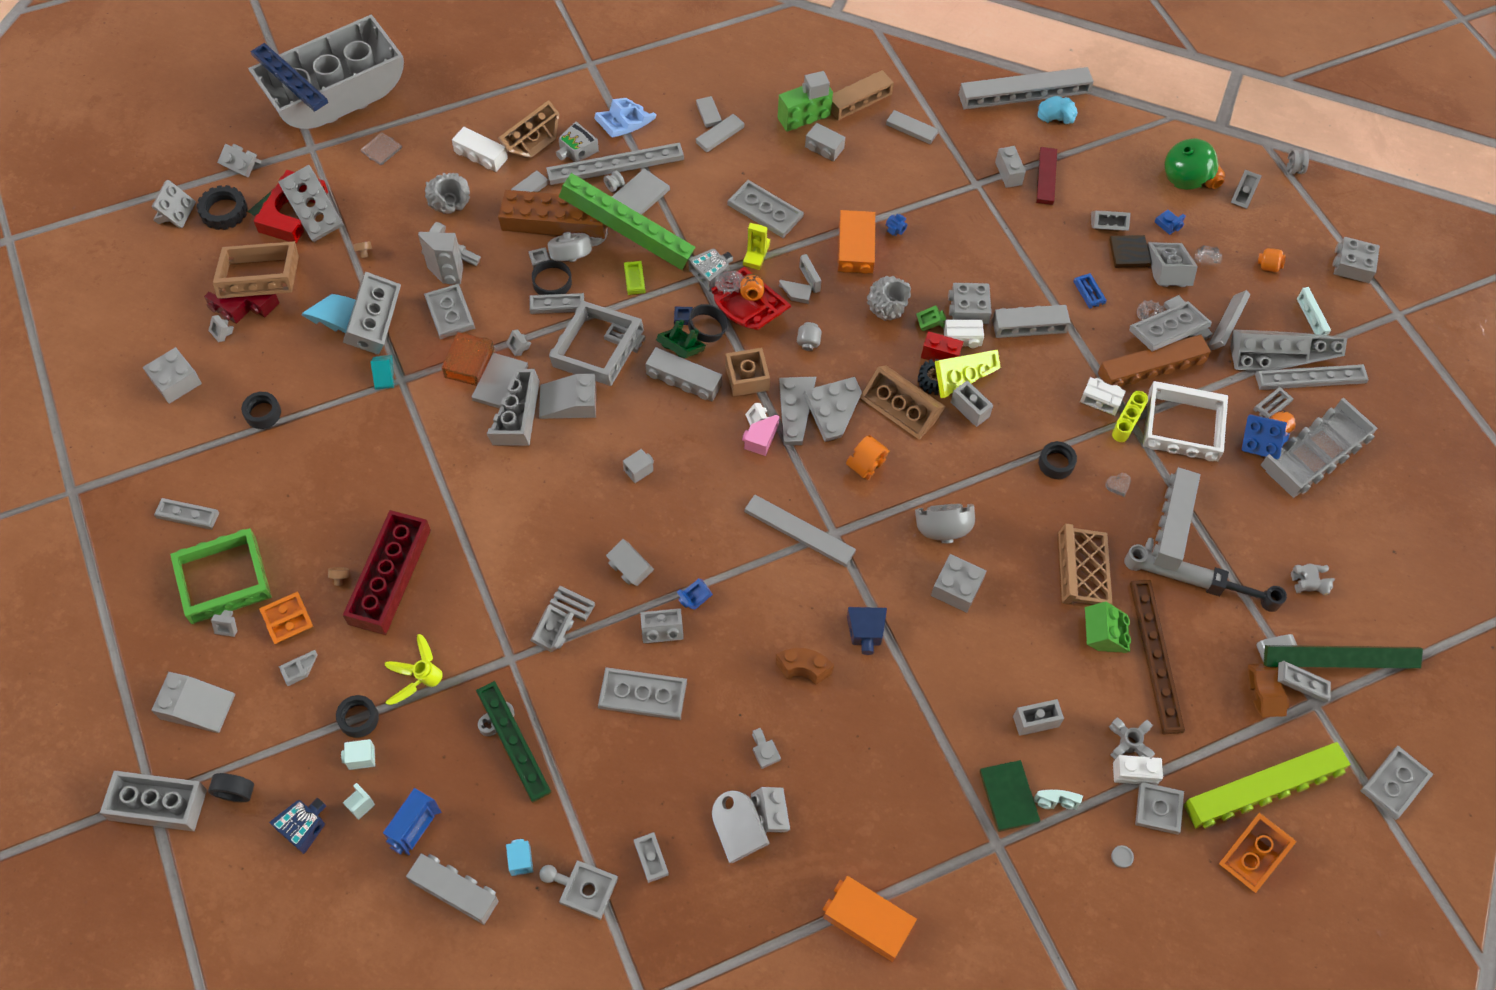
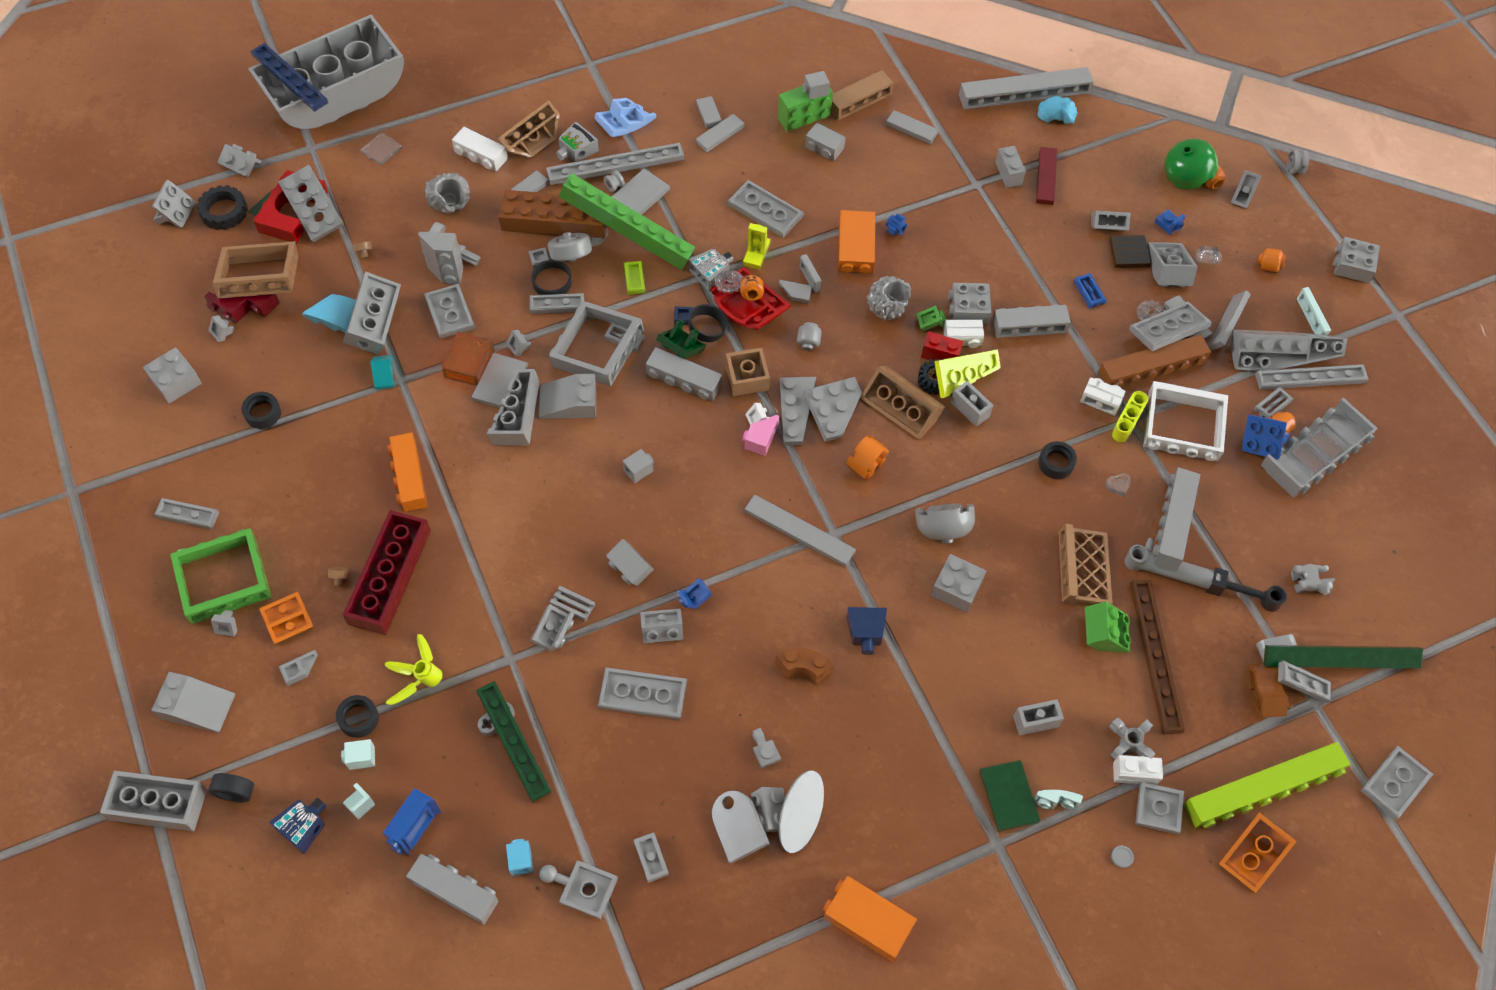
none -> orange brick [387,432,428,512]
none -> shield [779,770,824,853]

